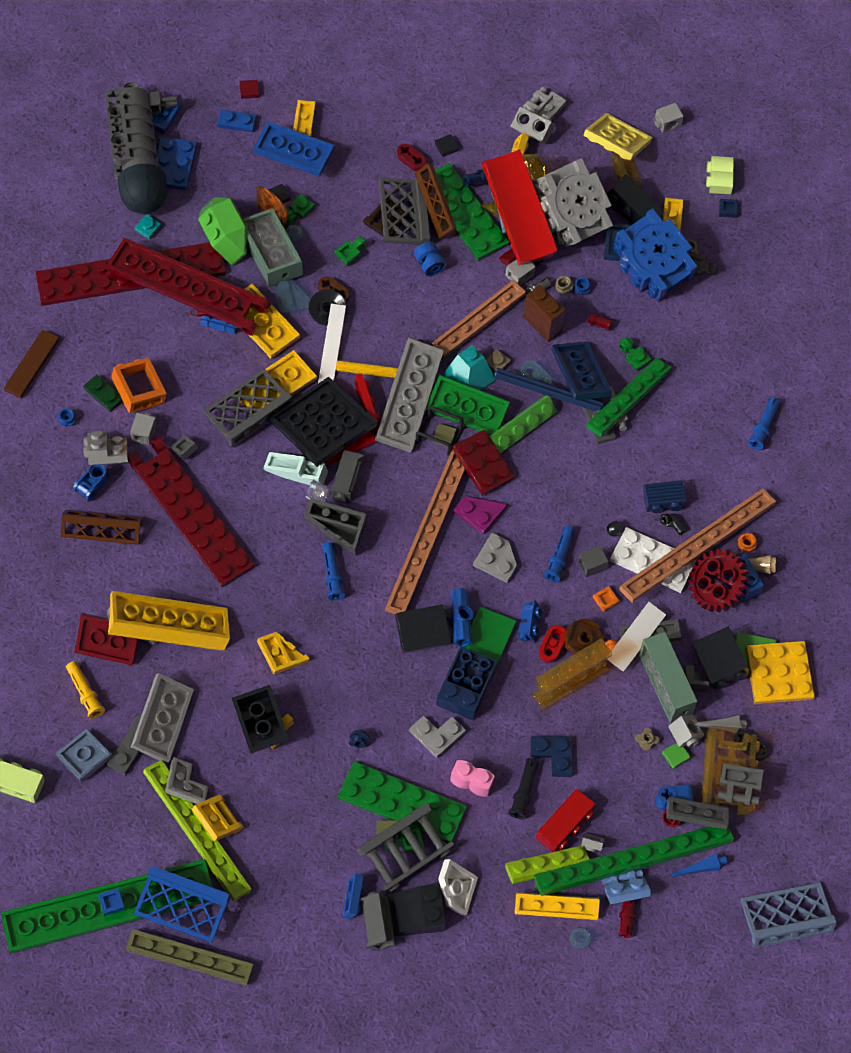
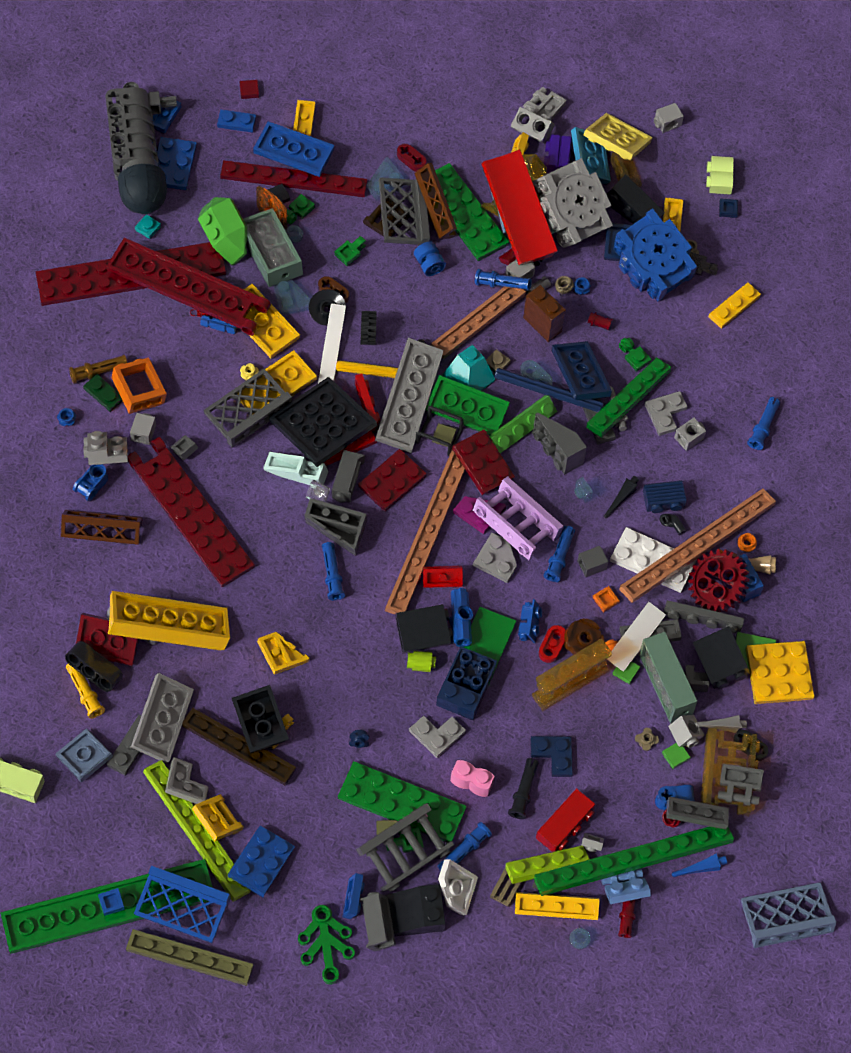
reddish brown tile [4,330,59,399] -> none
black tile [435,134,459,157] -> none
dark blue pin [463,169,487,186] -> none
black hinge [607,520,622,537] -> none
none -> black beam [65,641,123,692]
none -> pearl gold pin [69,355,127,384]
none -> dark brown plate [182,708,296,786]
none -> dark red plate [220,160,367,198]
none -> blue plate [228,826,295,897]
none -> light yellow plate [240,363,259,380]
none -> green plant [298,905,355,985]
none -> dark red plate [358,449,427,511]
none -> black tyre [360,311,377,345]
none -> clear light blue wing [367,157,405,201]
none -> lime brick [407,651,436,672]
none -> red plate [423,566,463,588]
none -> blue pin [437,822,492,871]
none -> lavender fence [473,476,563,560]
none -> blue pin [475,269,532,290]
none -> dark tan tile [490,861,521,907]
none -> dark grey slope [532,413,587,475]
none -> dark purple brick [543,134,572,174]
none -> dark azure plate [571,127,611,185]
none -> clear light blue plate [574,477,593,503]
none -> black piece [604,476,639,518]
none -> bright green tile [613,661,640,684]
none -> light grey plate [645,391,687,436]
none -> dark grey plate [664,600,744,633]
none -> light grey brick [674,418,706,451]
none -> yellow plate [708,282,761,329]

